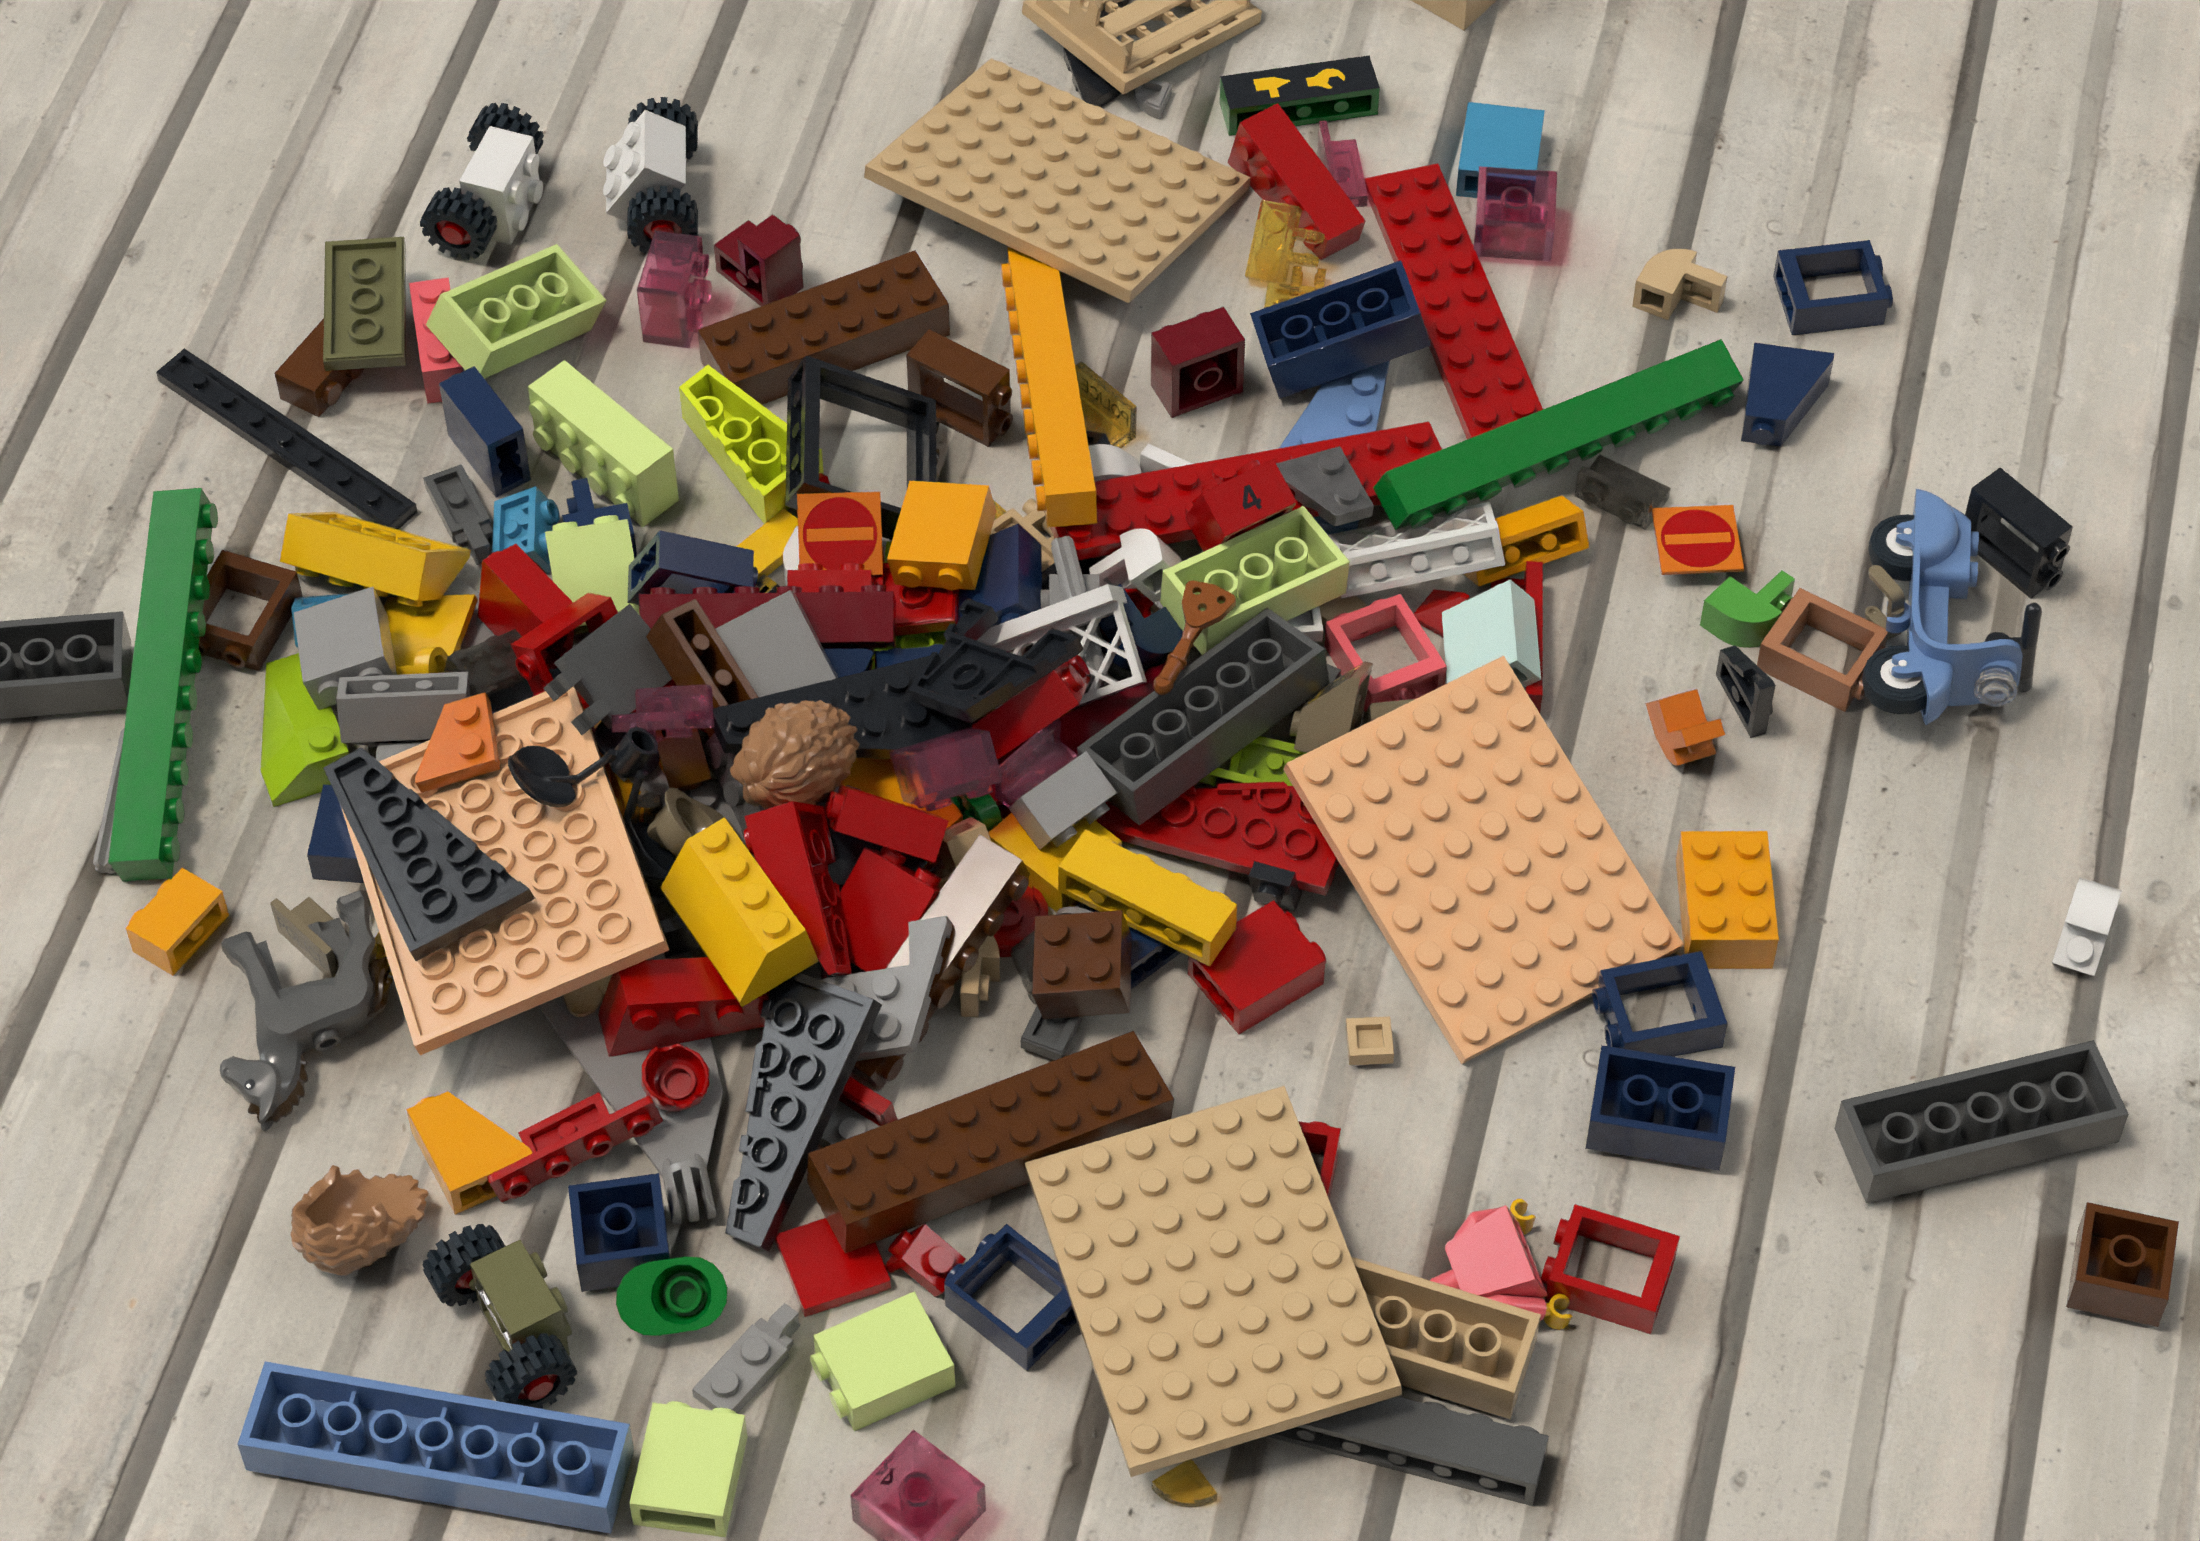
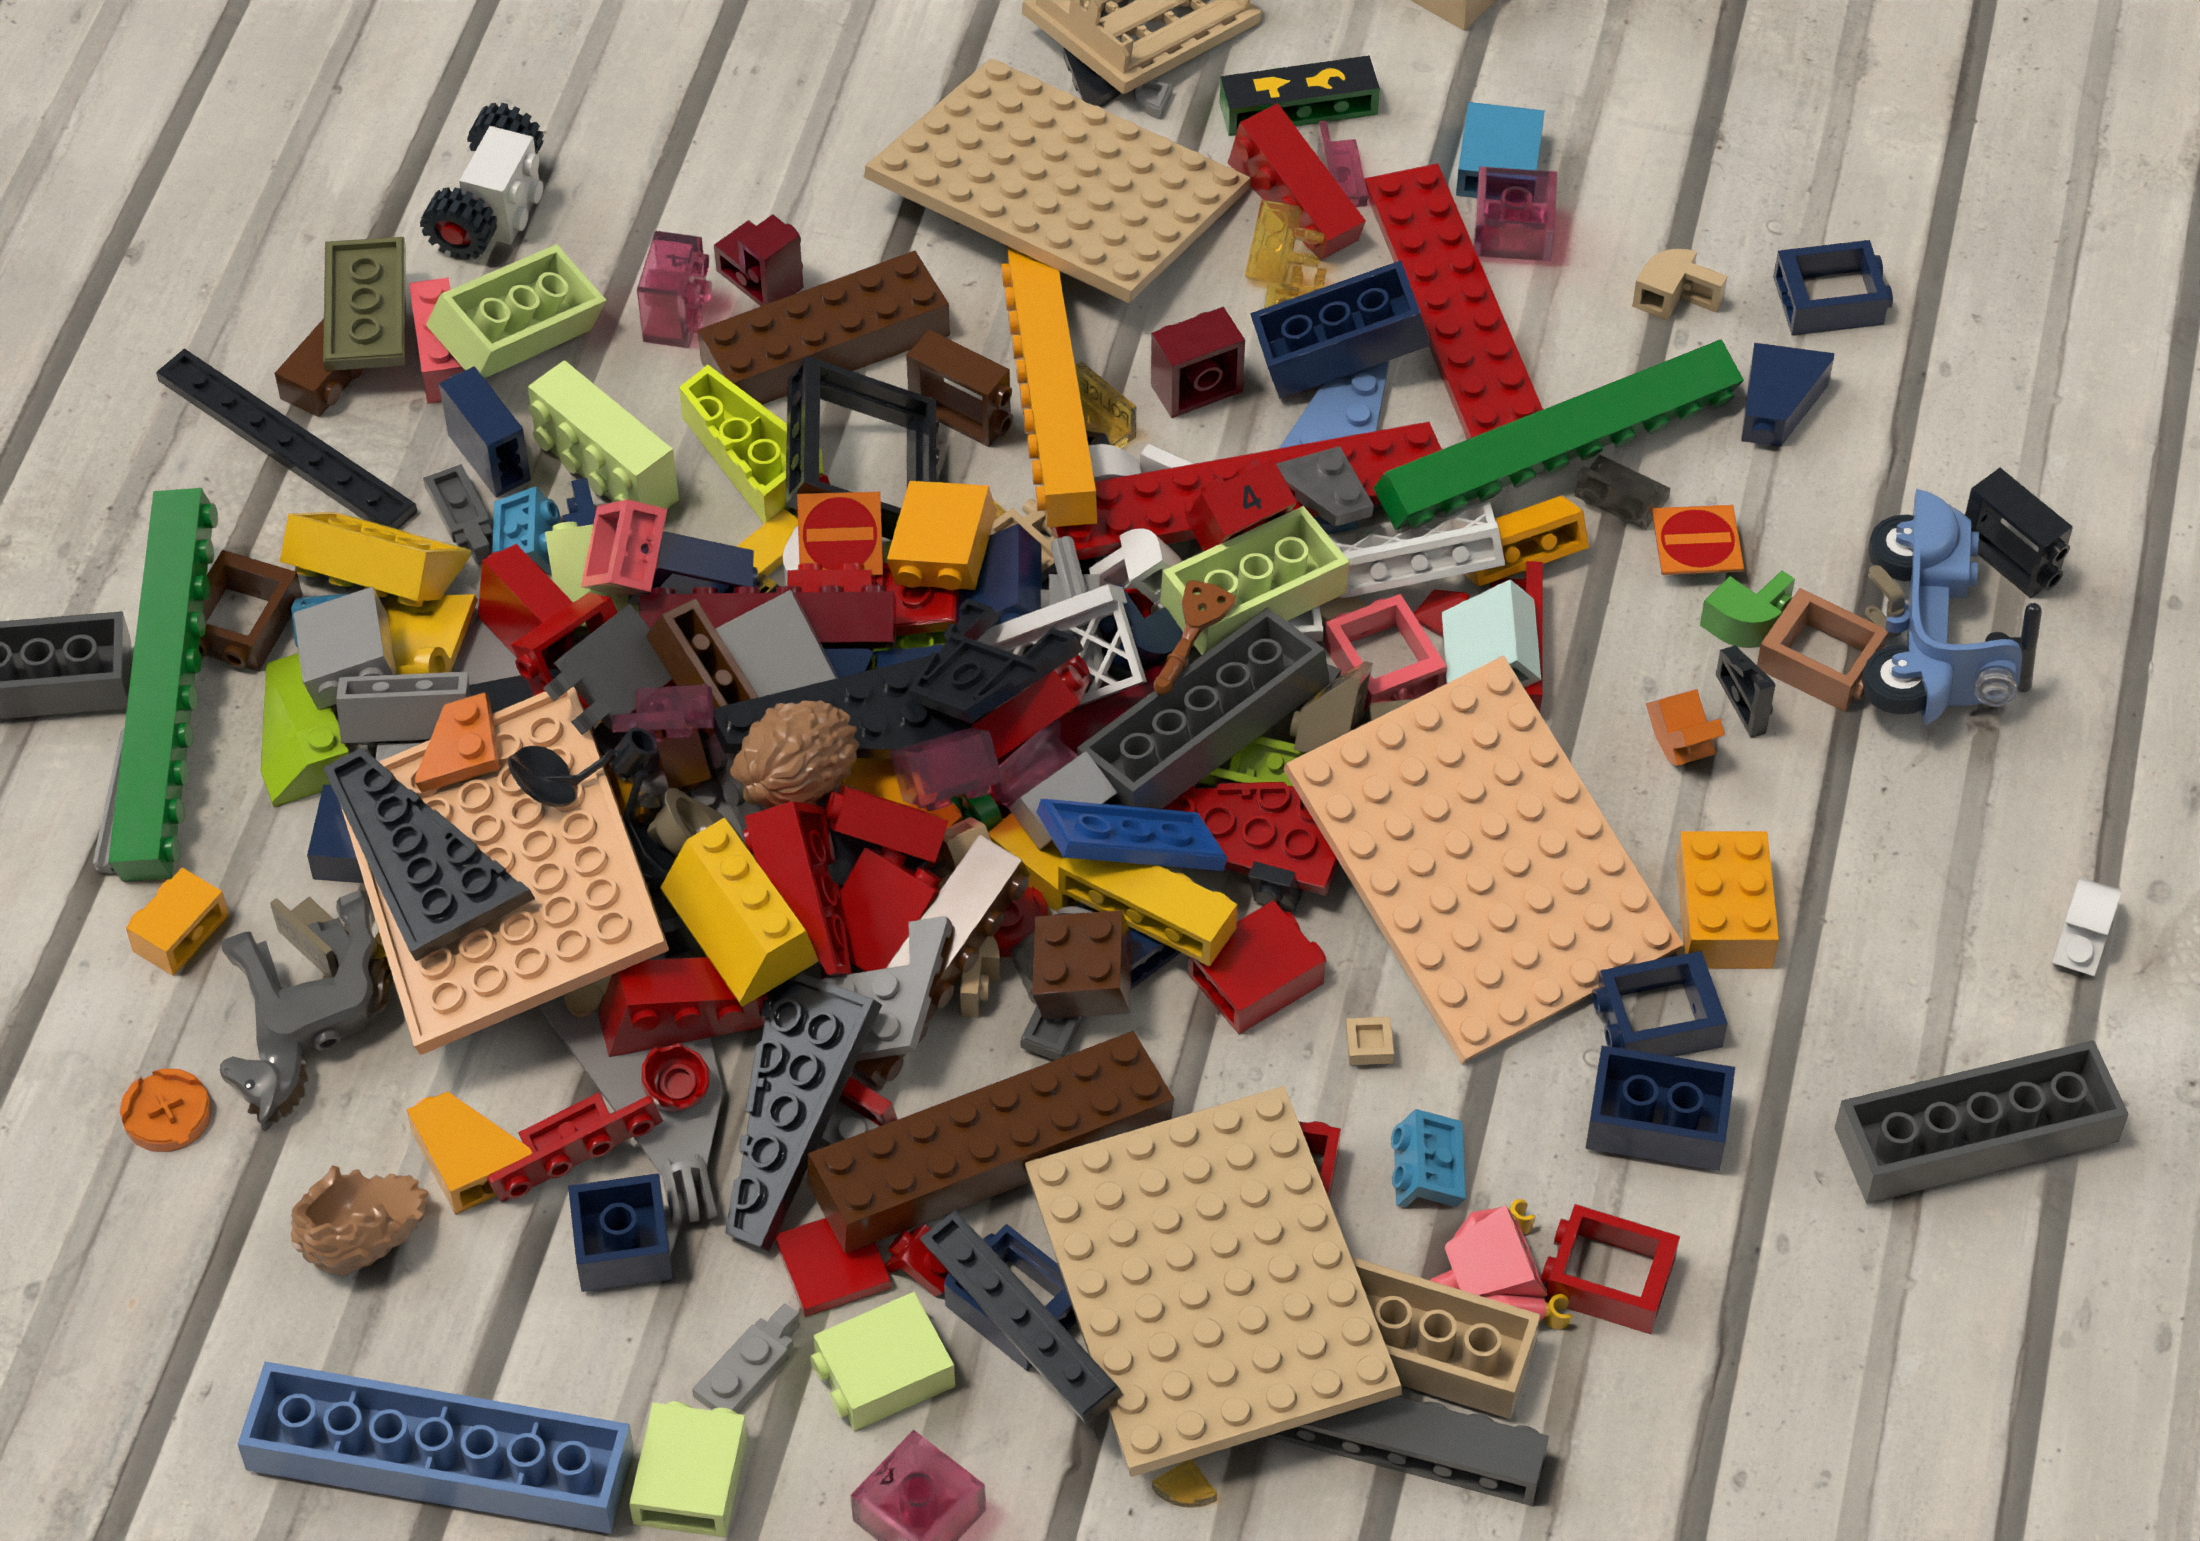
brick [423,1224,577,1409] -> none
clear smoke bracket [444,629,526,696] -> none
brick [603,97,698,257] -> none
green piece [616,1257,728,1336] -> none
reddish brown brick [2066,1202,2179,1327] -> none
none -> orange tile [120,1068,212,1152]
none -> coral window [581,499,667,597]
none -> black tile [920,1210,1123,1425]
none -> blue tile [1037,799,1227,871]
none -> dark azure bracket [1391,1109,1466,1208]

